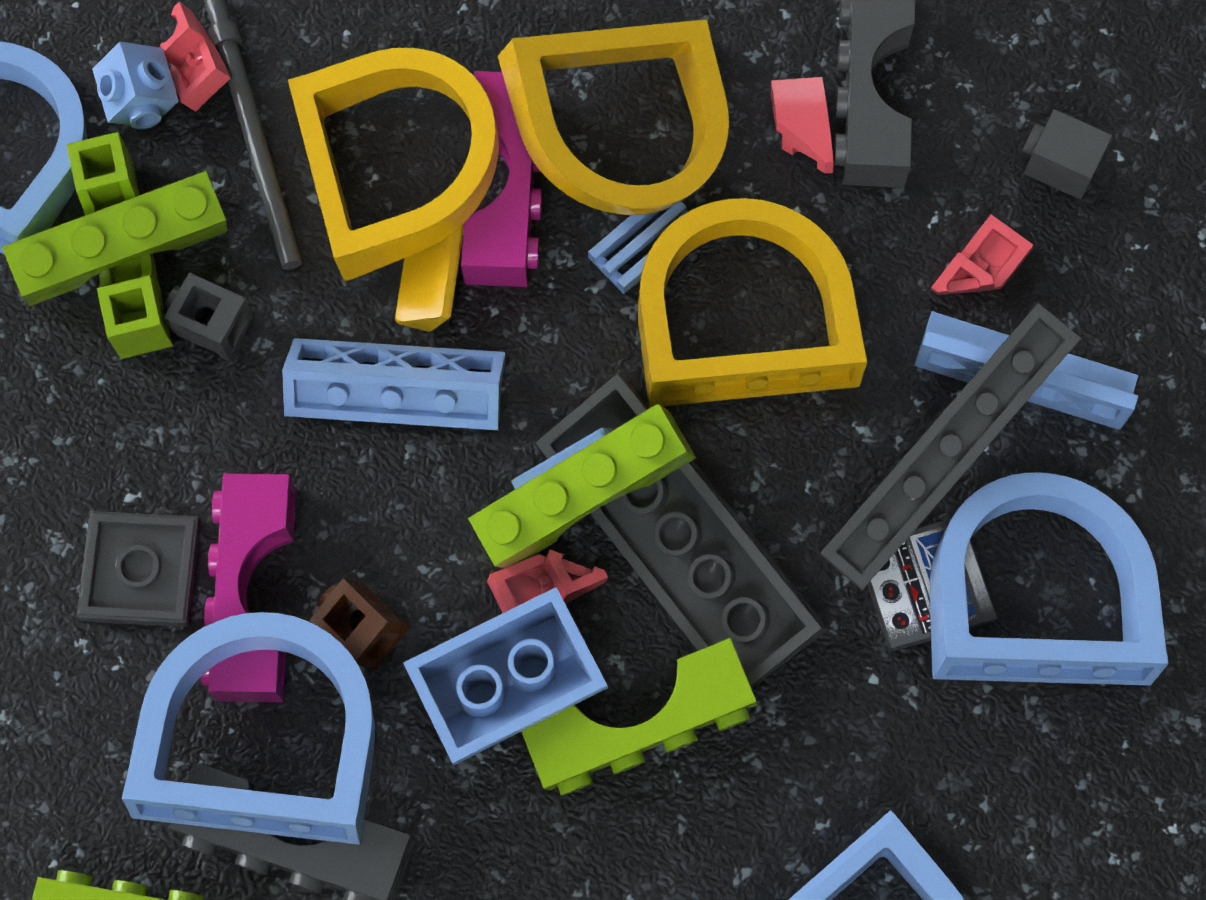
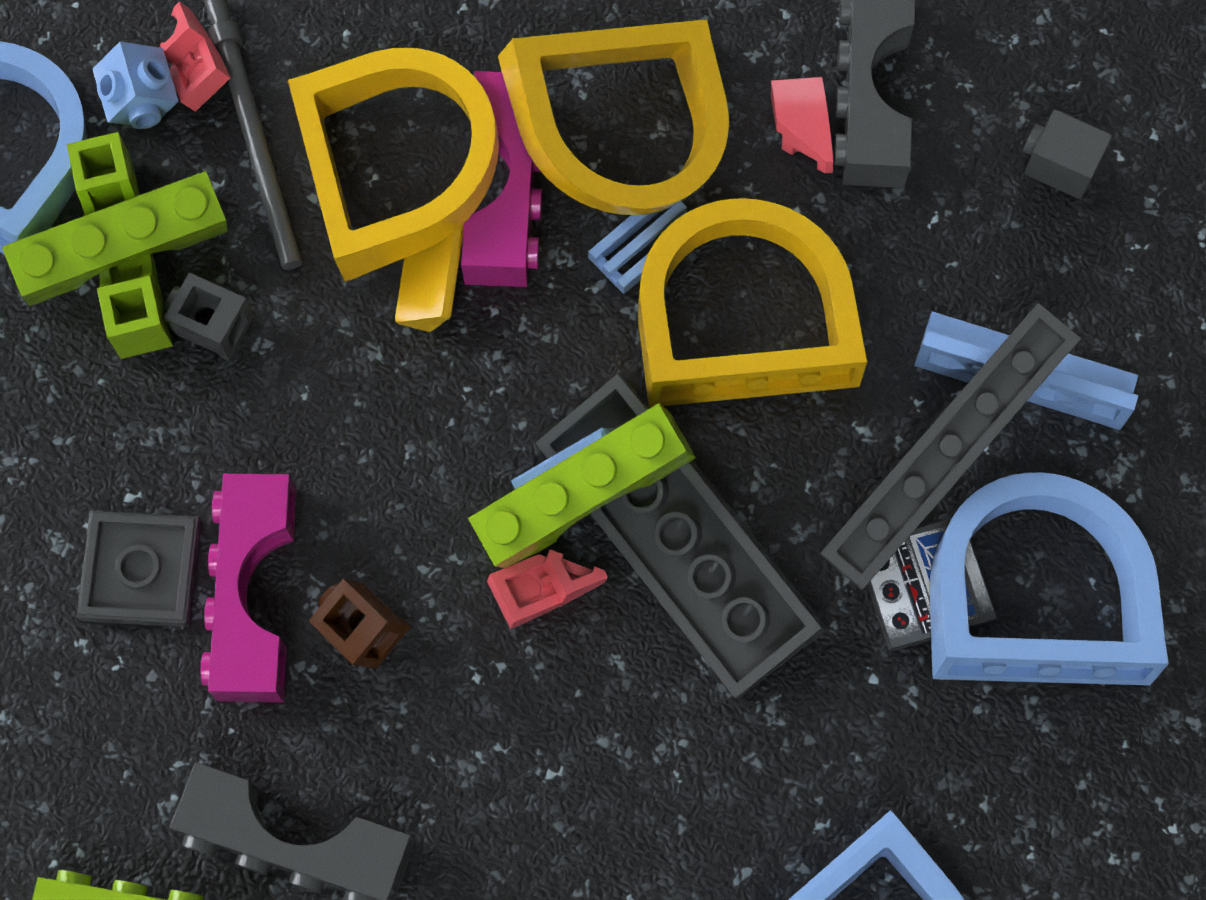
light blue window [122,612,375,845] -> none
light blue fence [282,338,505,430] -> none
light blue slope [403,587,608,766] -> none
lime arch [521,638,757,796] -> none
coral slope [931,214,1034,295] -> none

